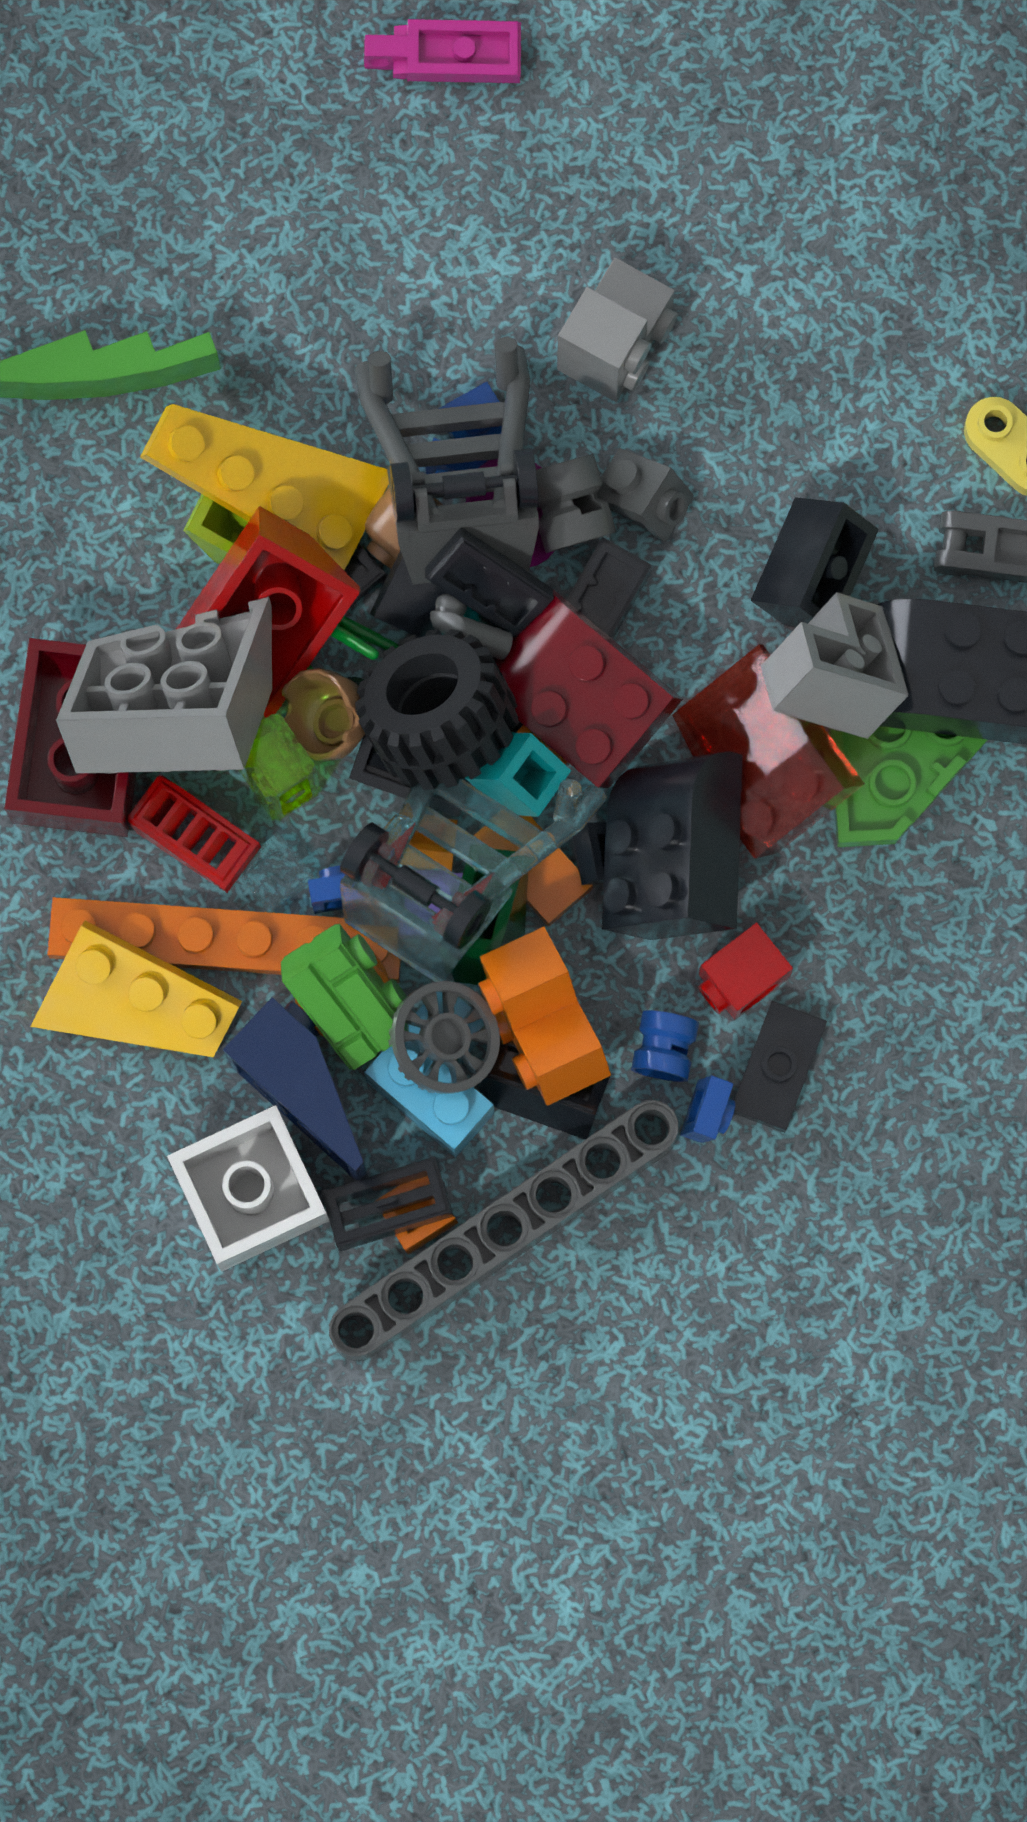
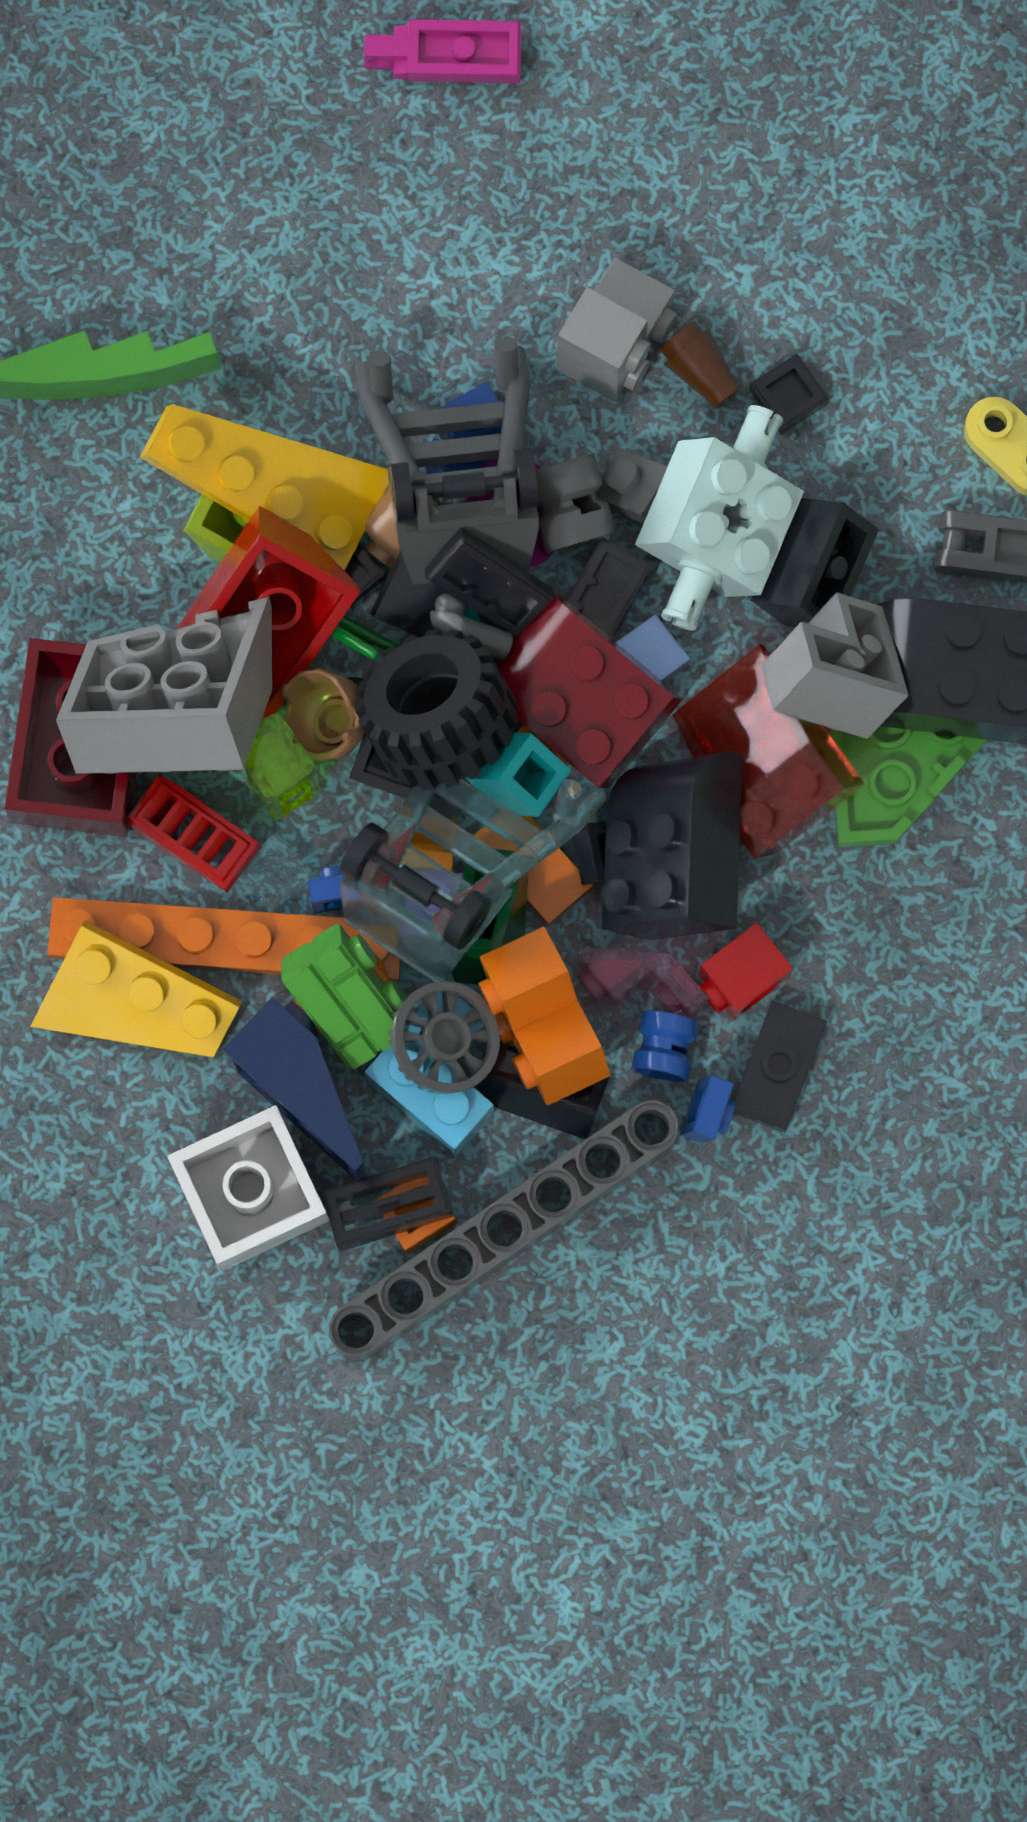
none -> clear pink slope [576,948,709,1019]
none -> light blue tile [616,614,690,682]
none -> light aqua brick [635,405,804,631]
none -> reddish brown cone [659,321,741,409]
none -> black tile [749,354,829,435]

